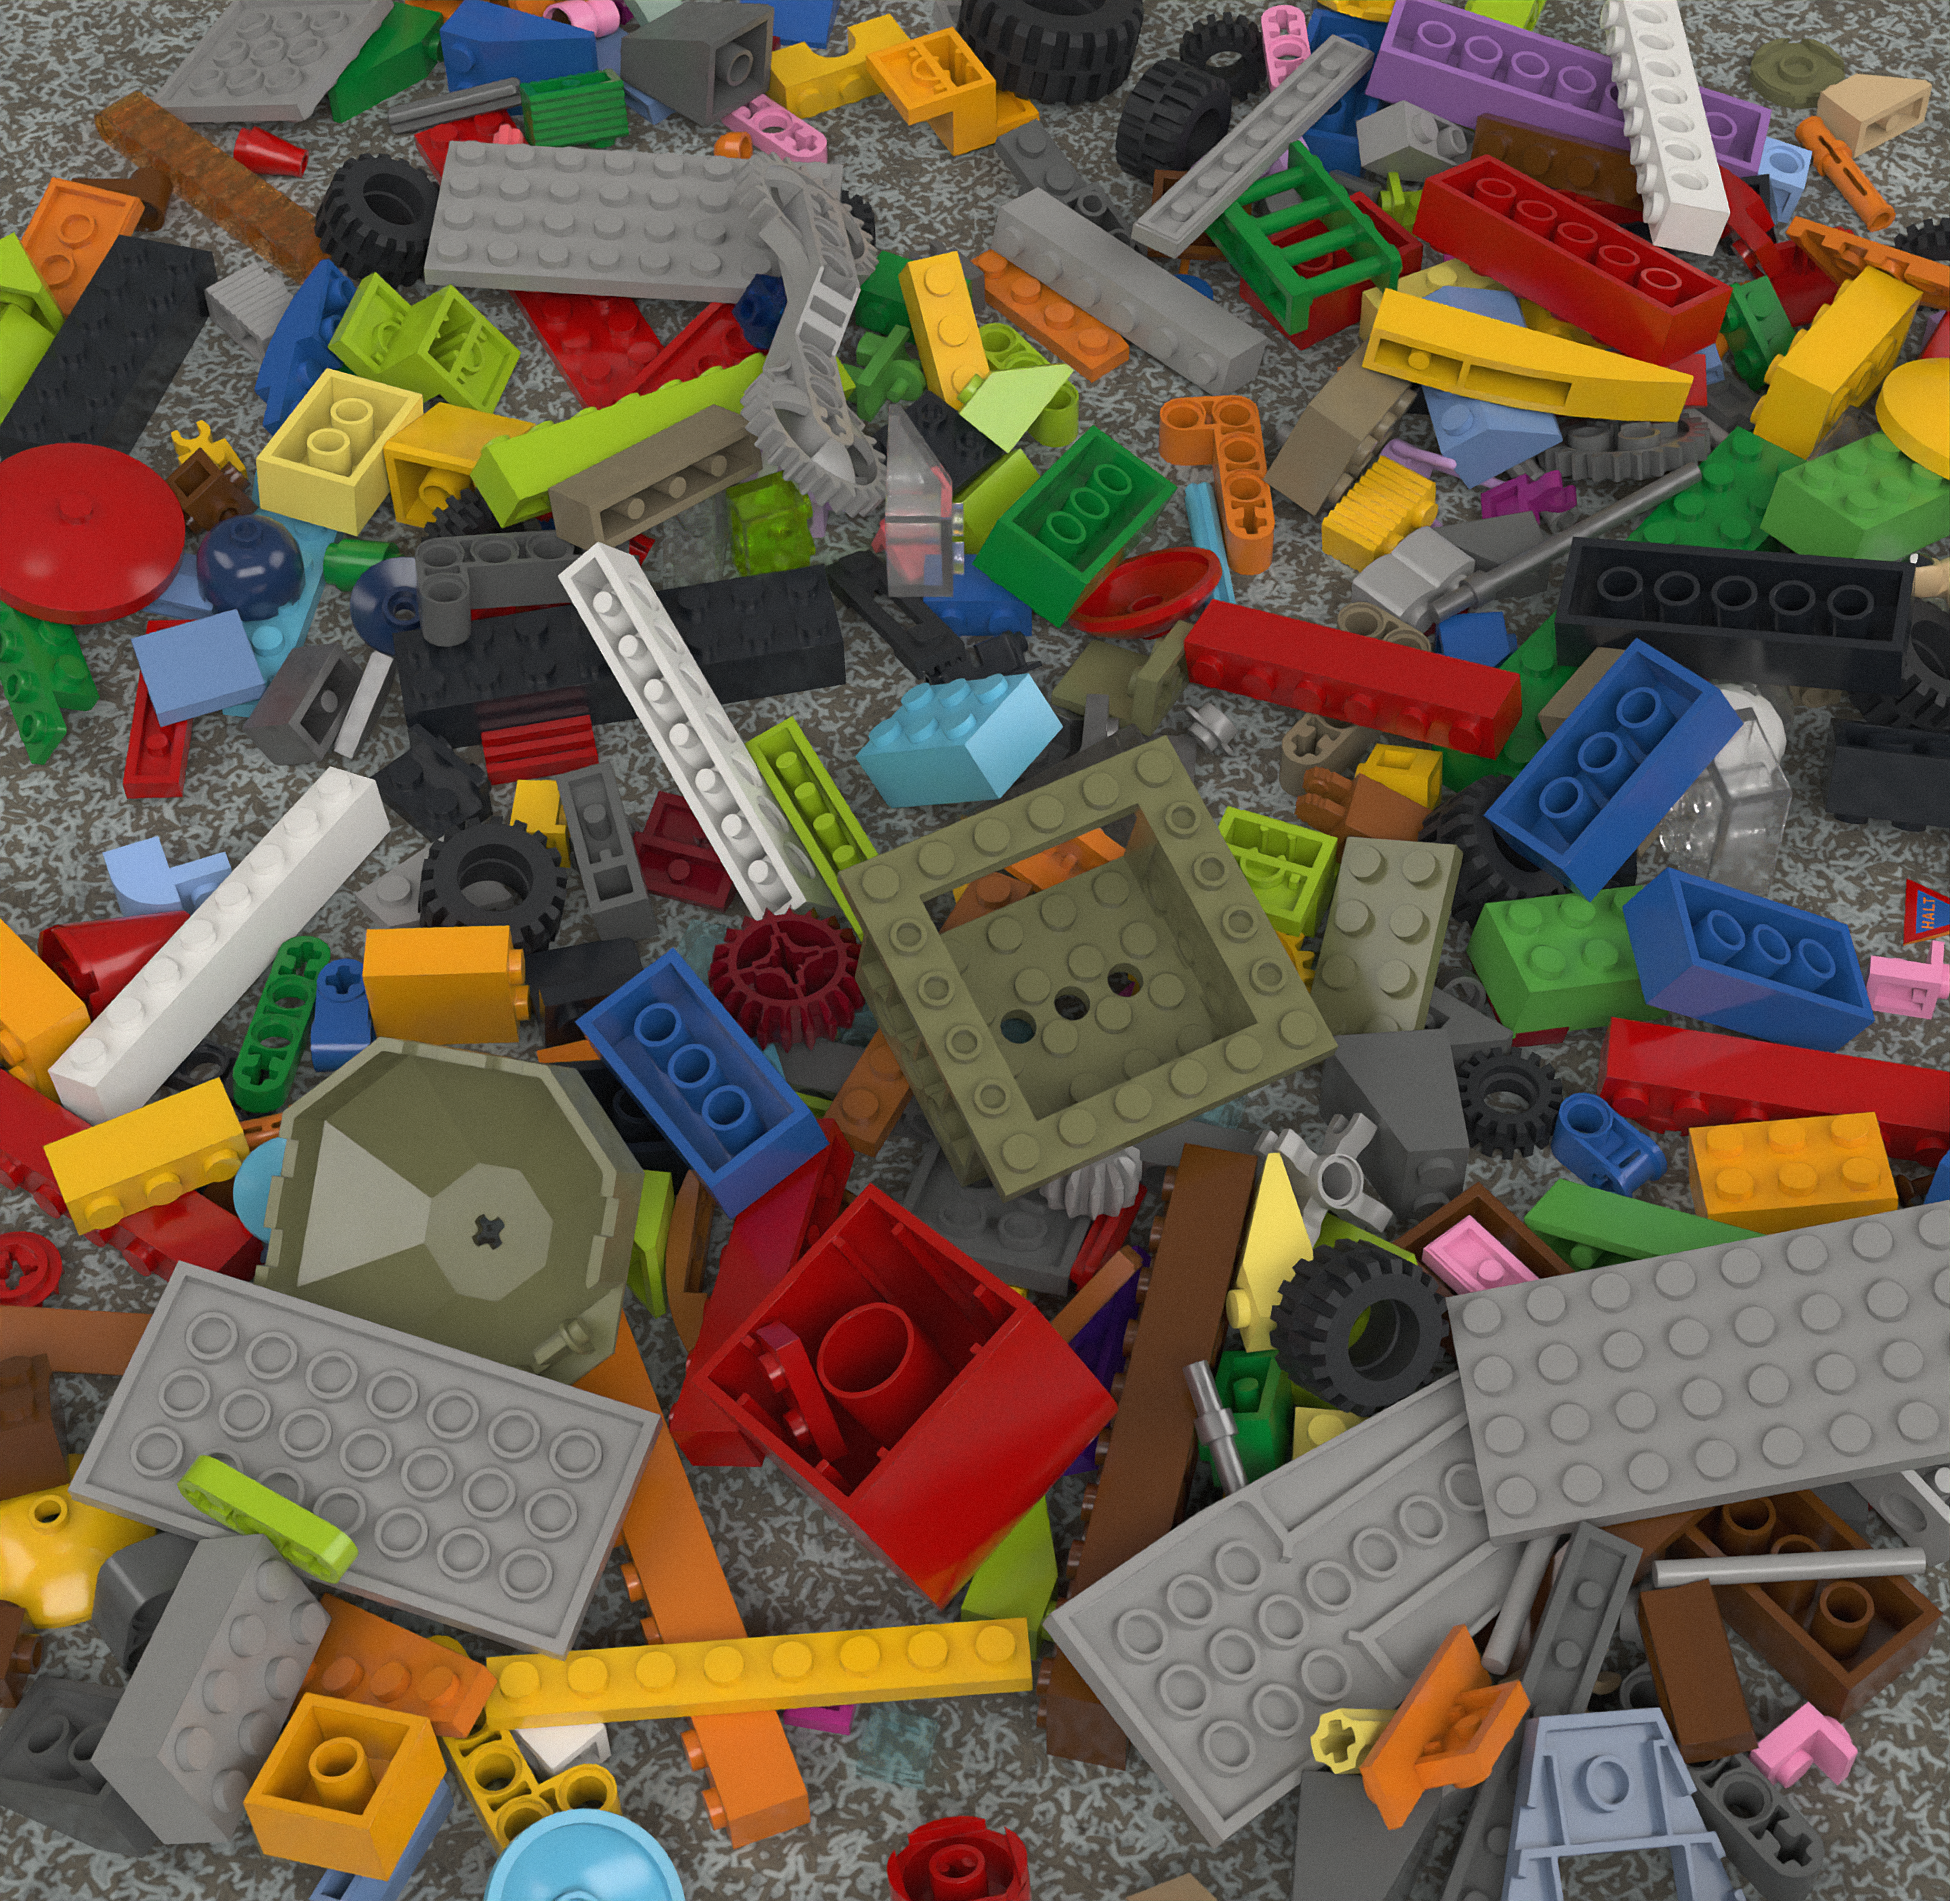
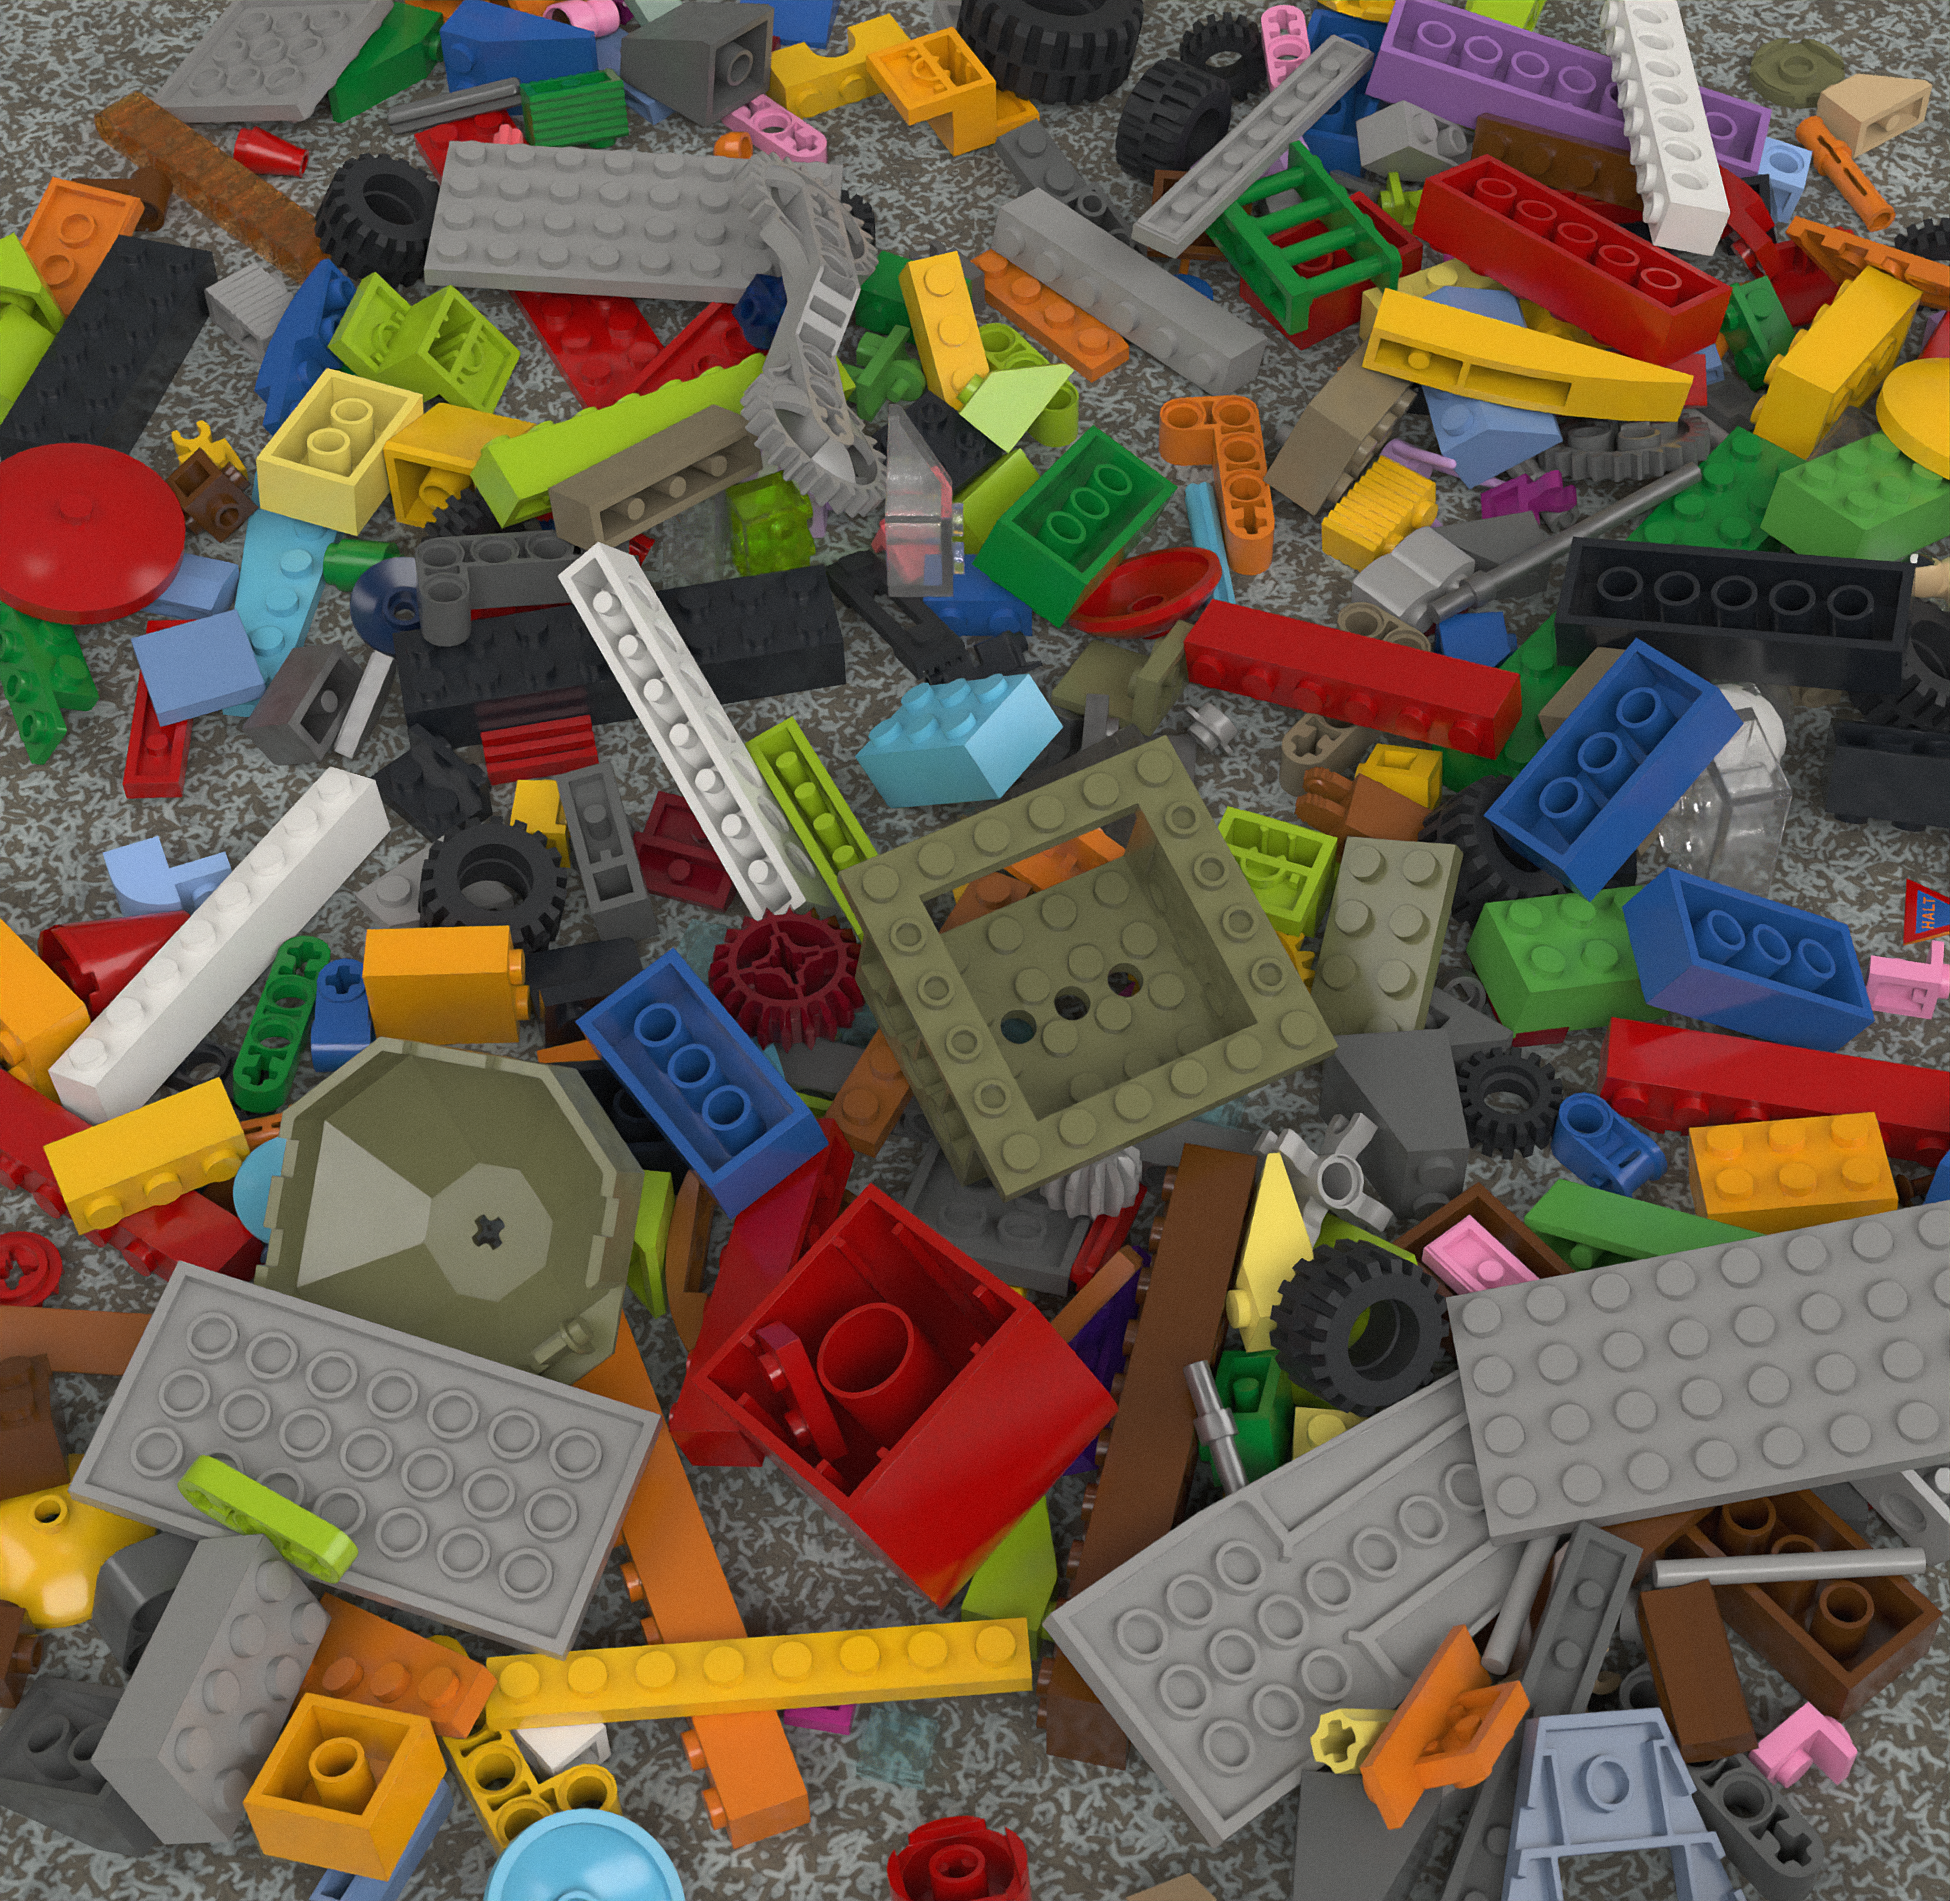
dark blue cylinder [196,514,306,622] -> none

